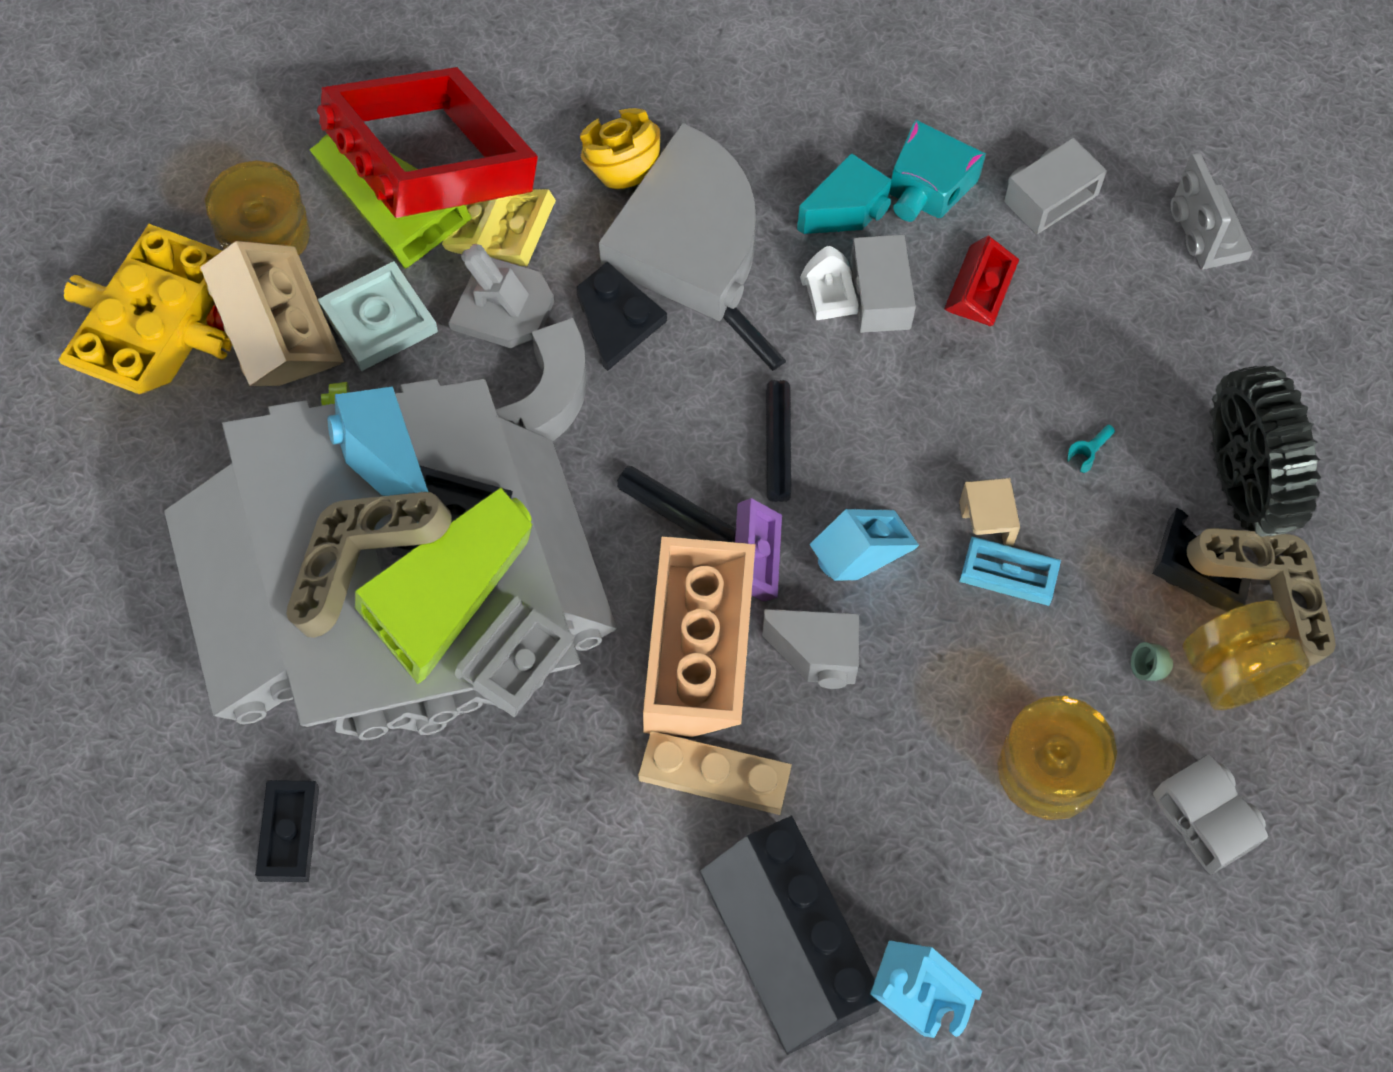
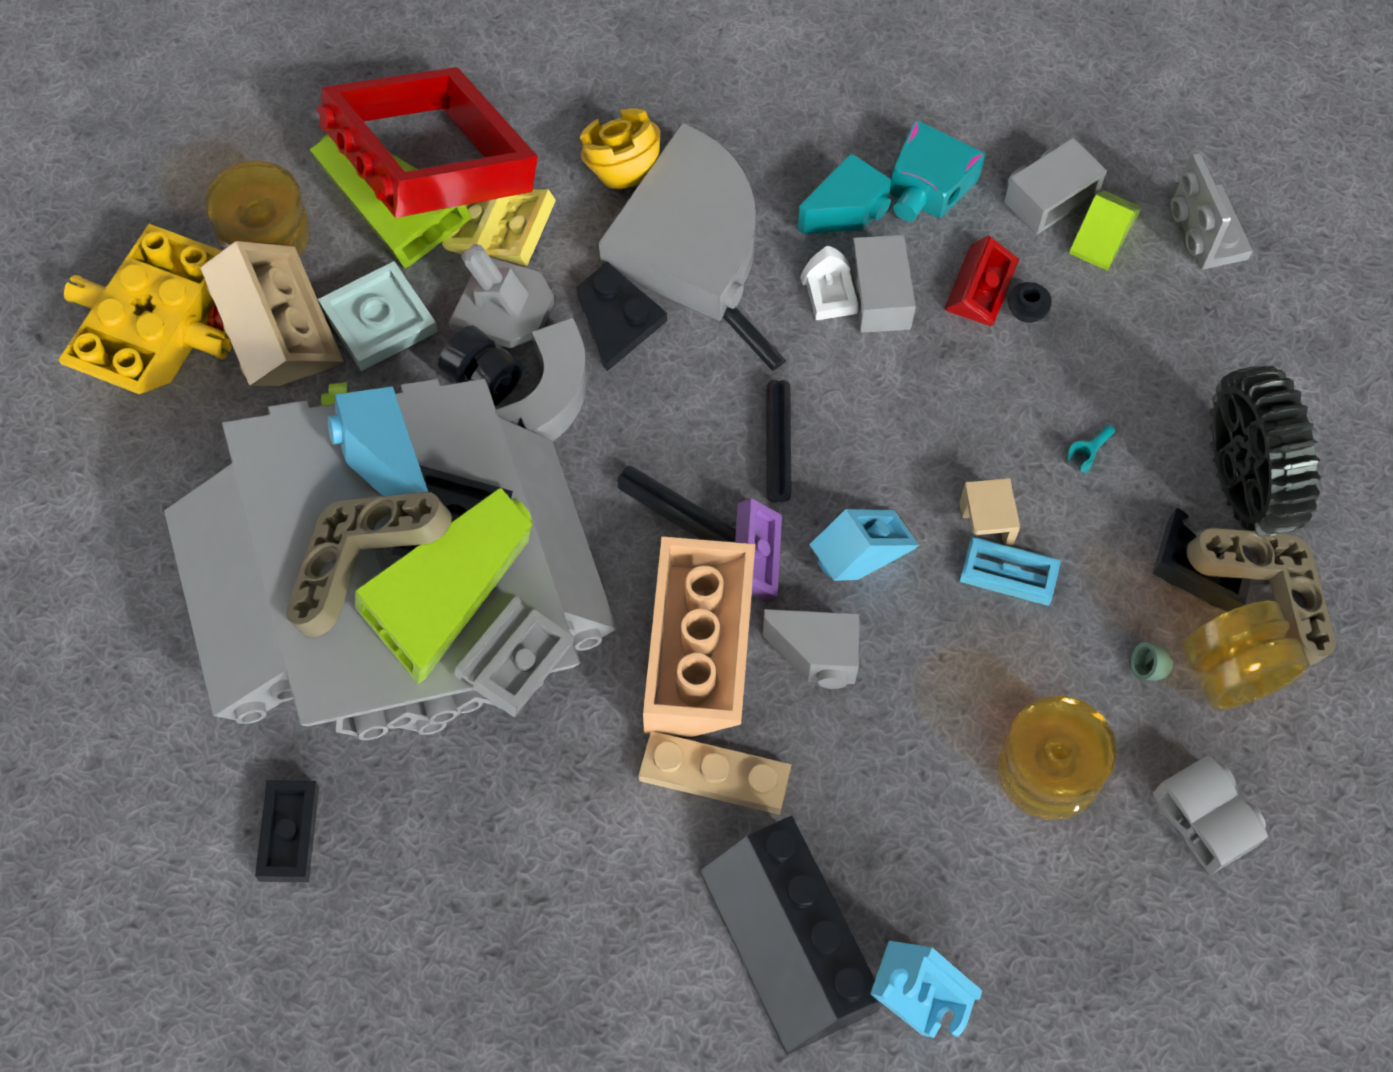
none -> black wheel [438,325,523,406]
none -> black plate [1008,282,1052,323]
none -> lime slope [1069,190,1142,271]

